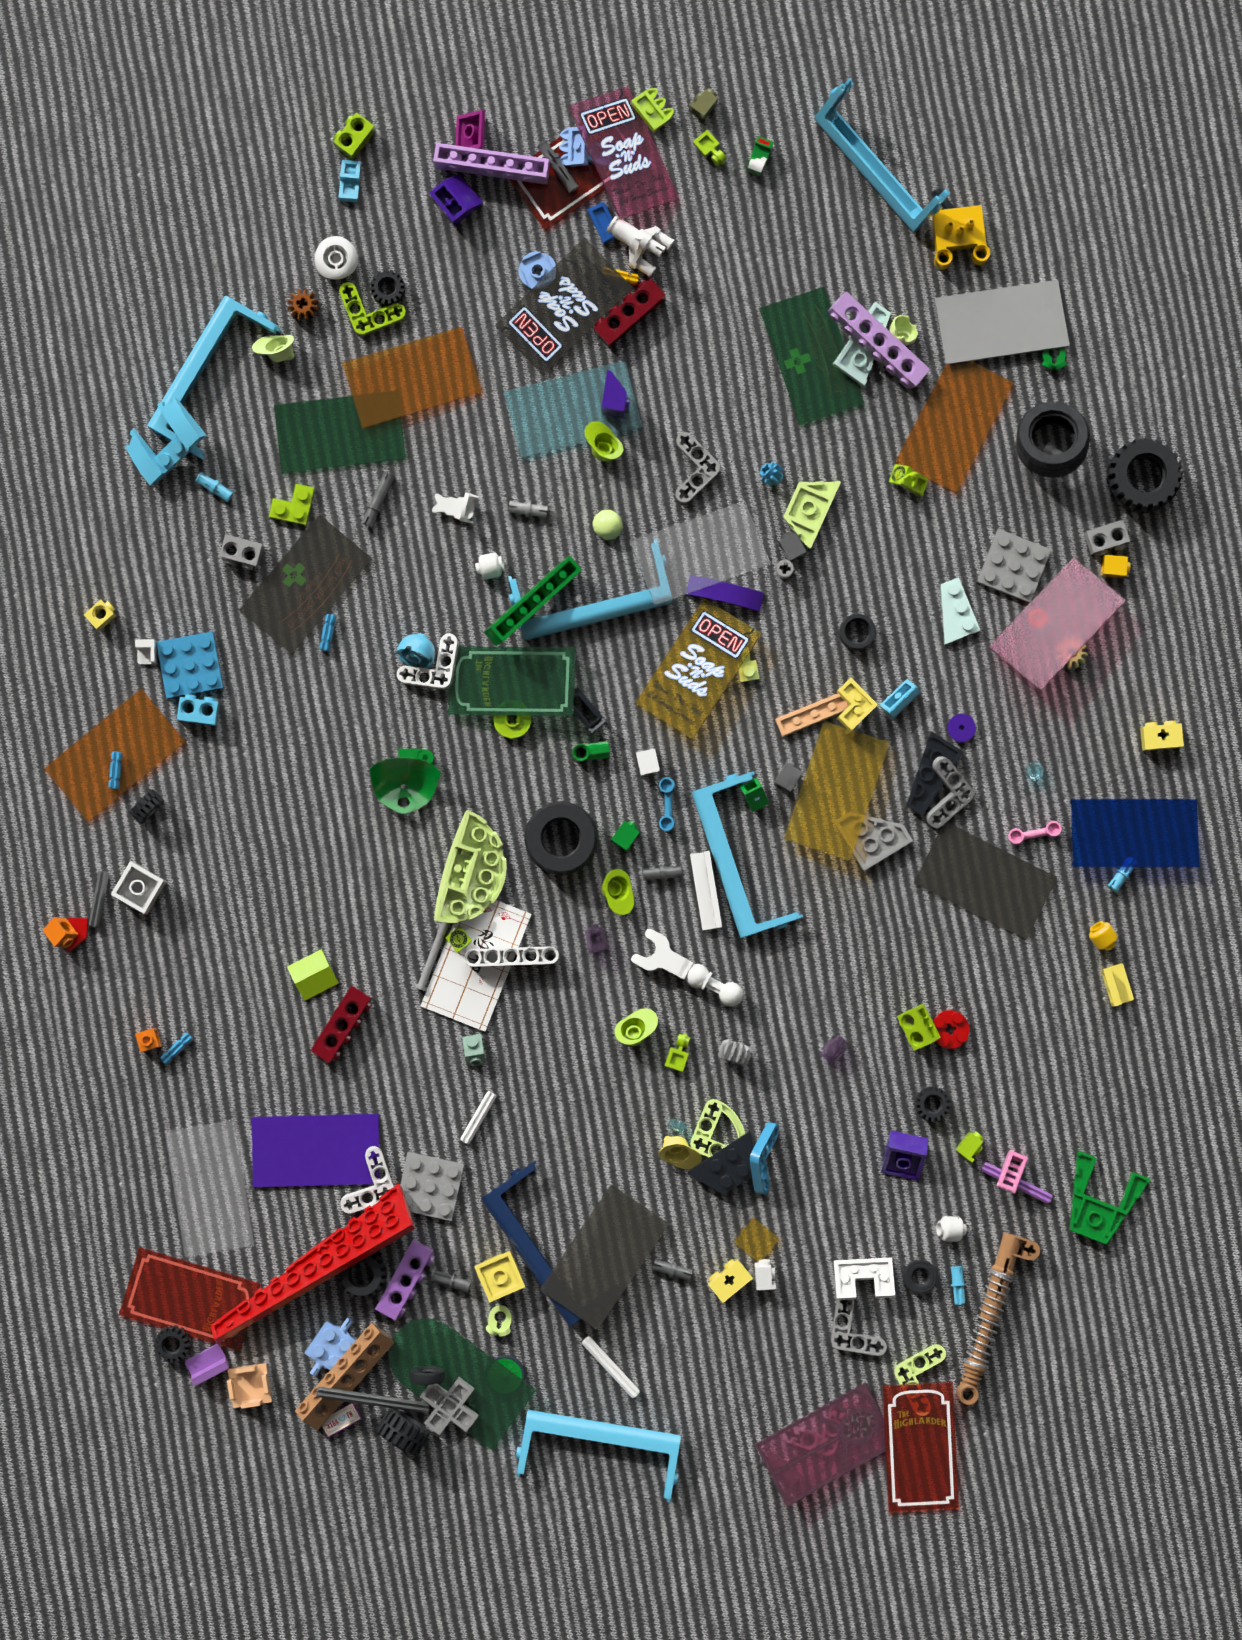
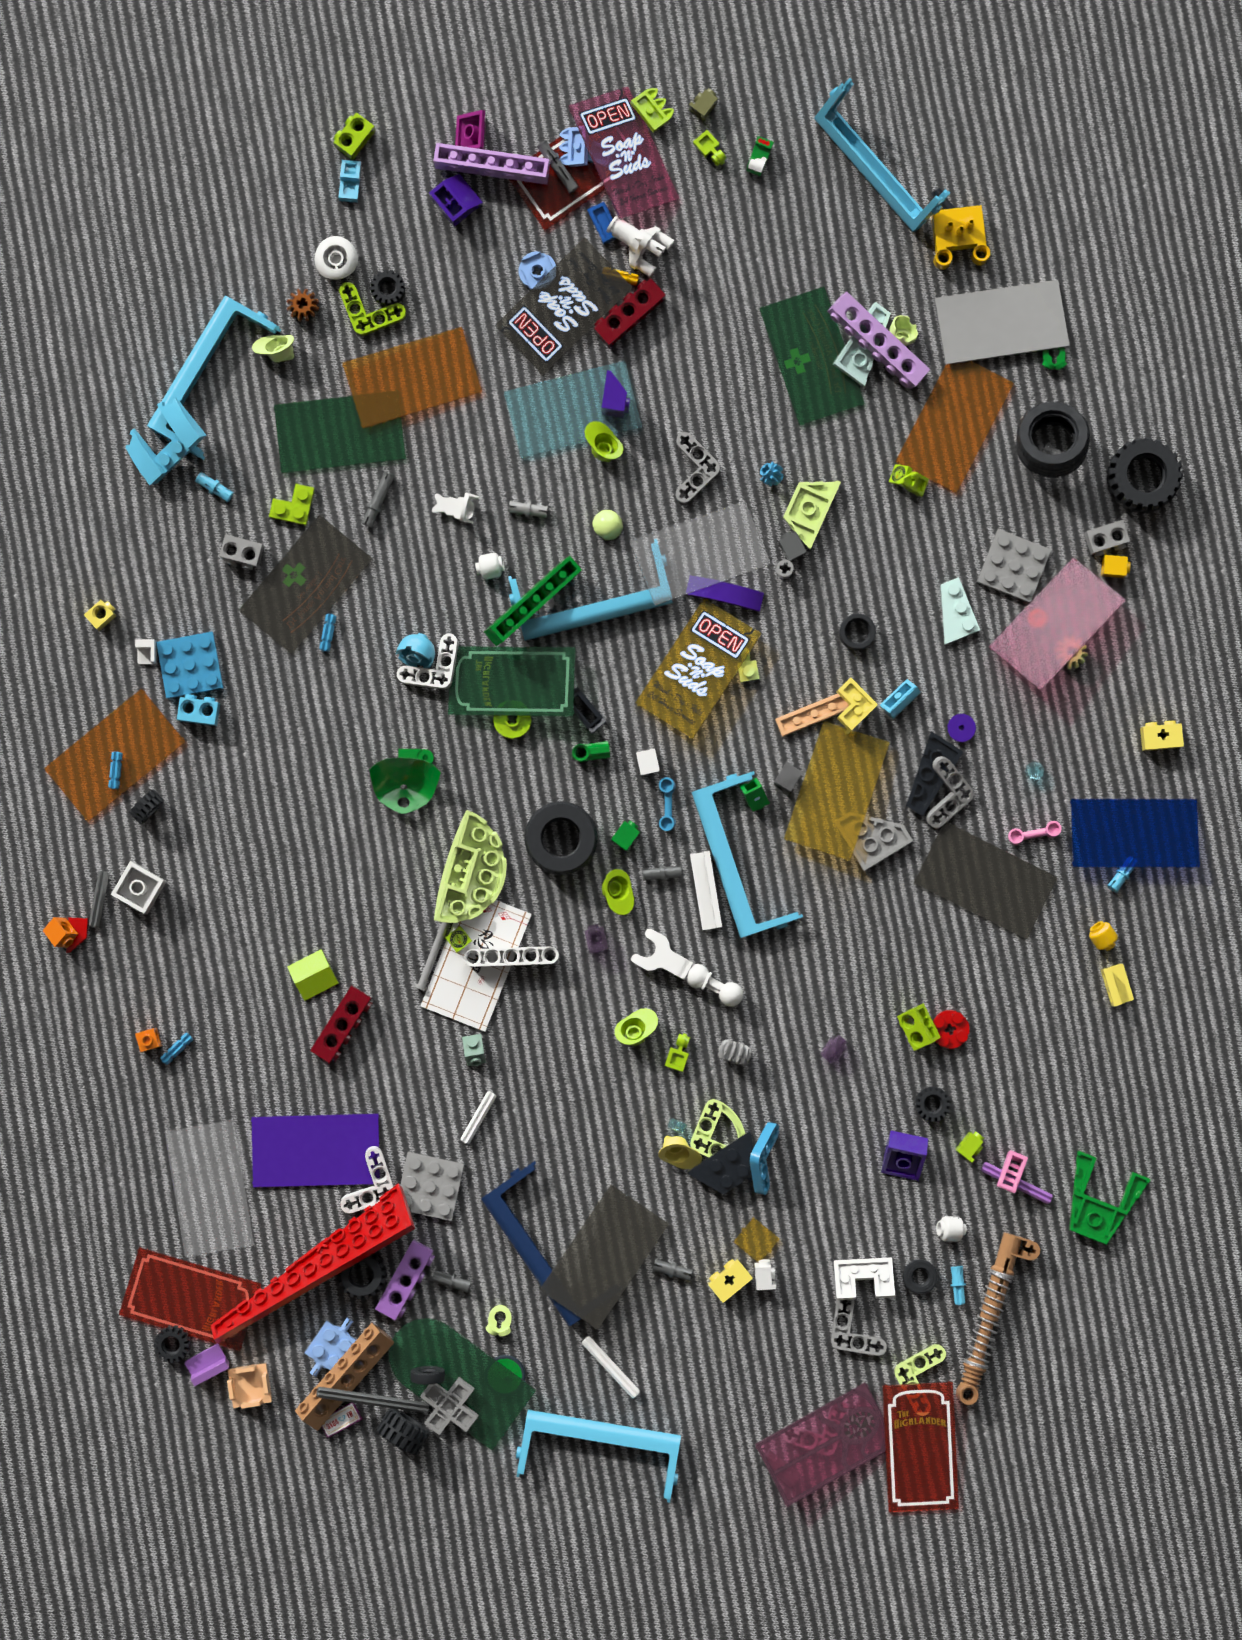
light yellow panel [474,1251,525,1303] -> none

